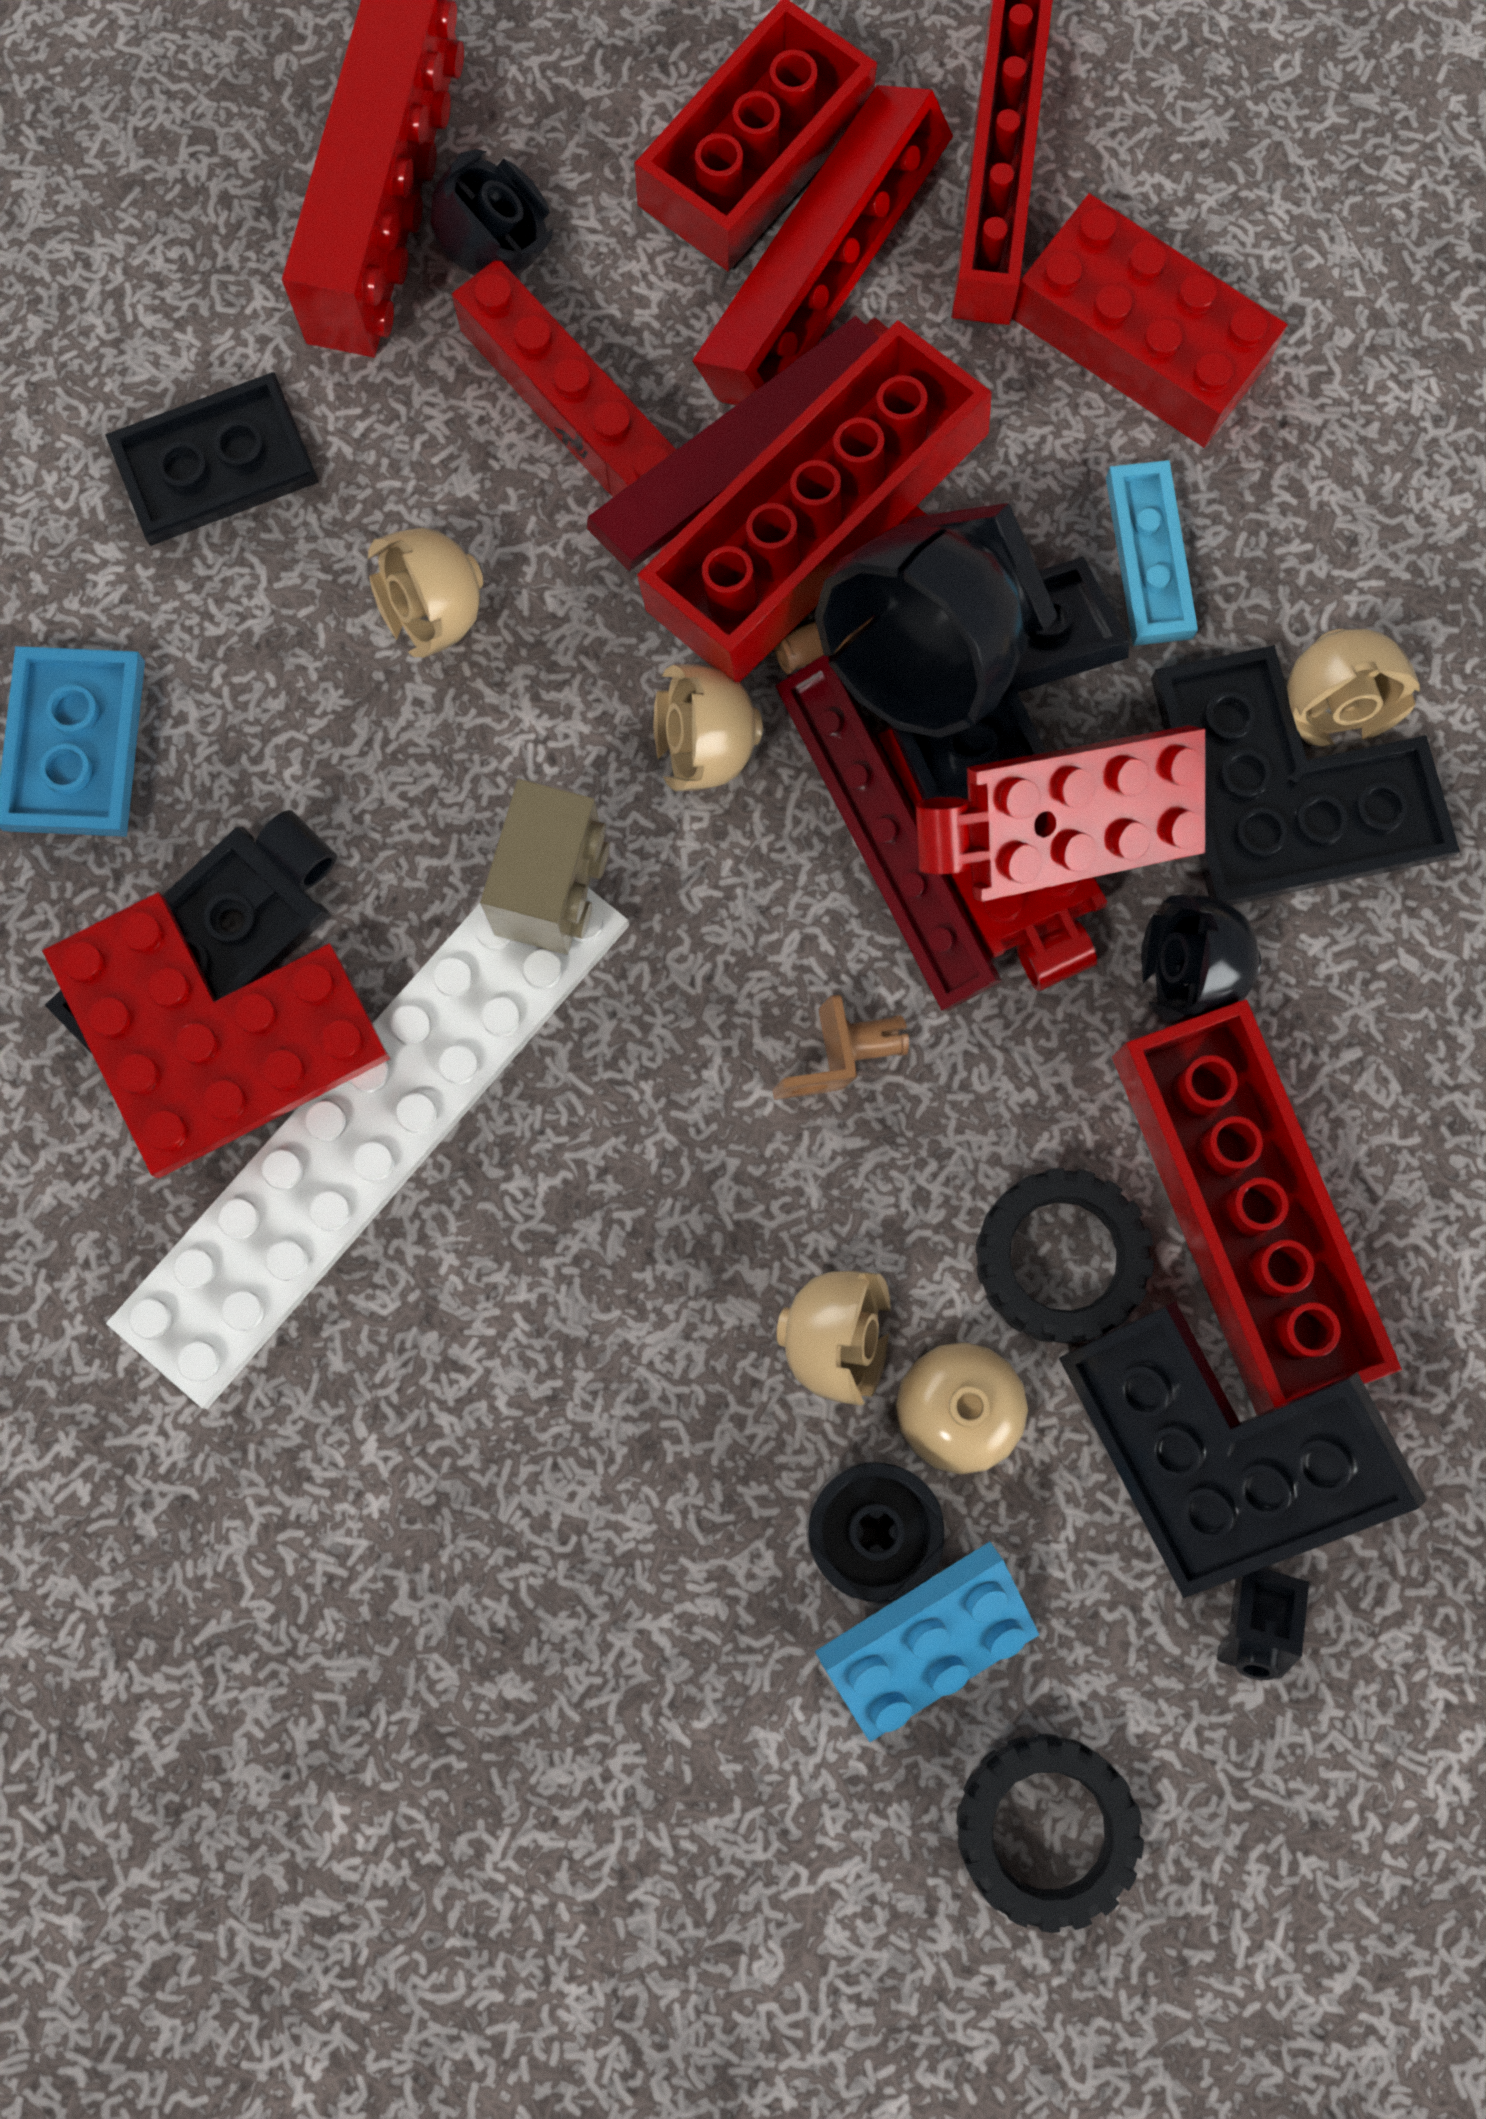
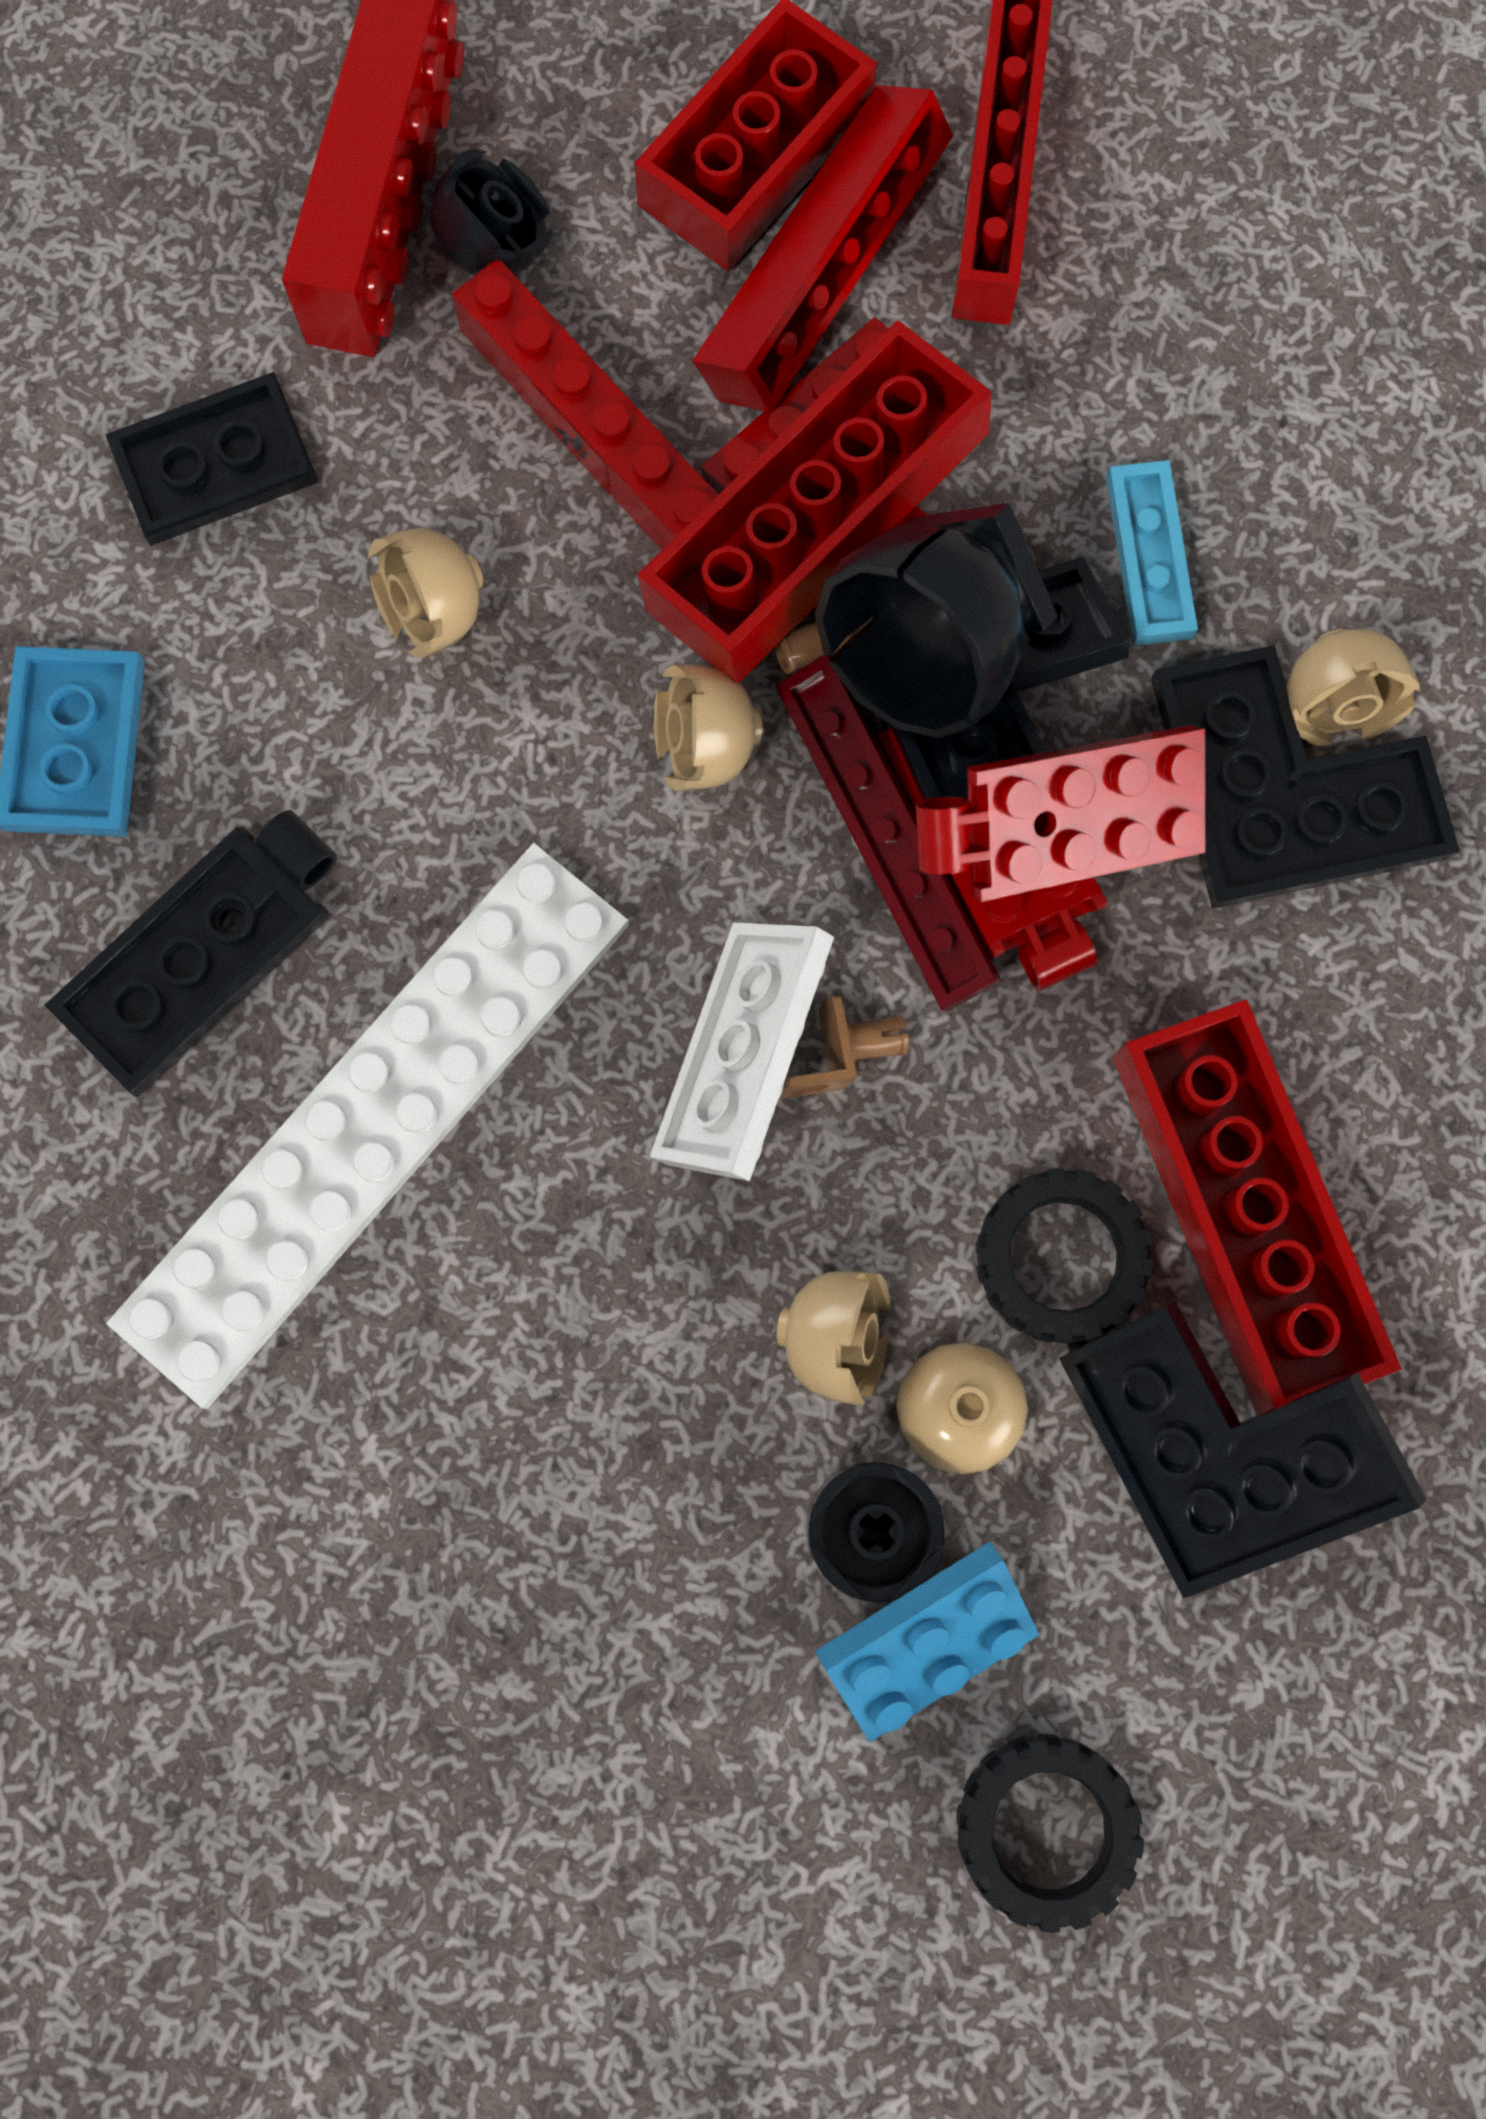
red plate [42,892,391,1179] -> none
dark tan brick [480,779,610,955] -> none
dark red tile [586,315,879,572] -> none
red brick [1011,193,1288,448] -> none
black cylinder [1141,894,1261,1022] -> none
black bracket [1217,1568,1309,1680] -> none
none -> white plate [650,923,834,1181]

